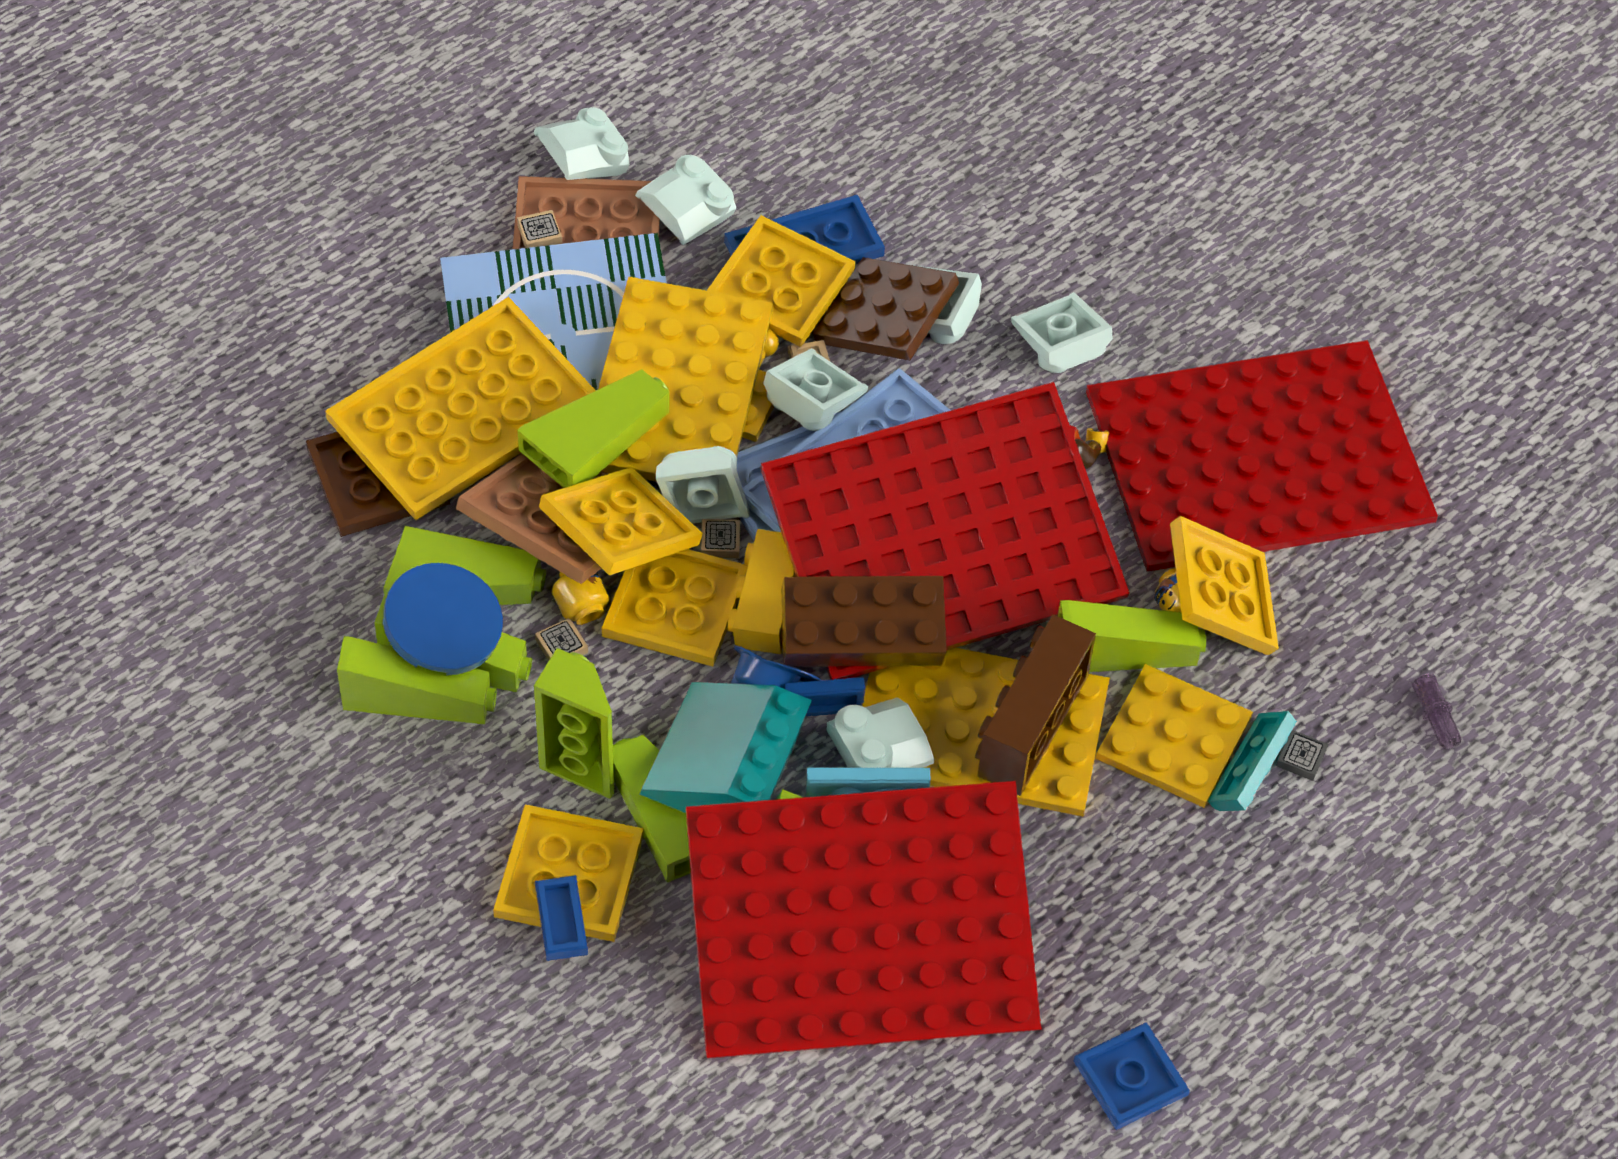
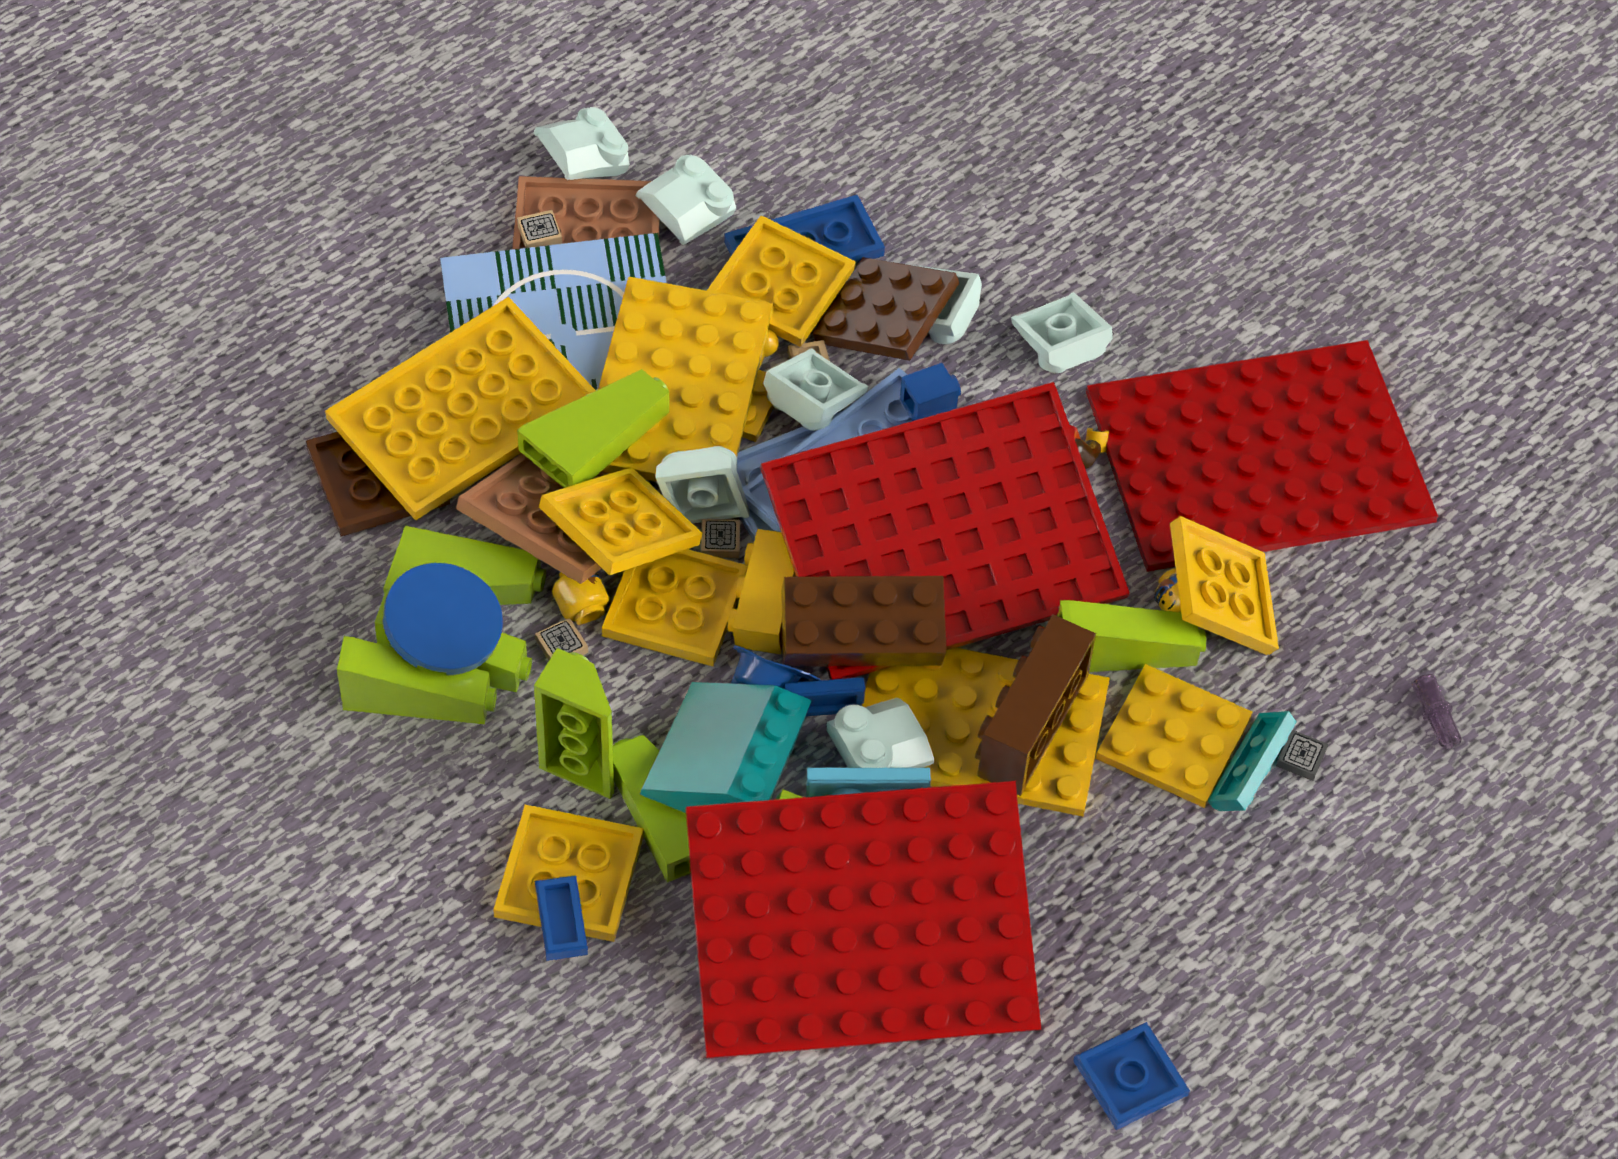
none -> blue brick [900,363,961,421]

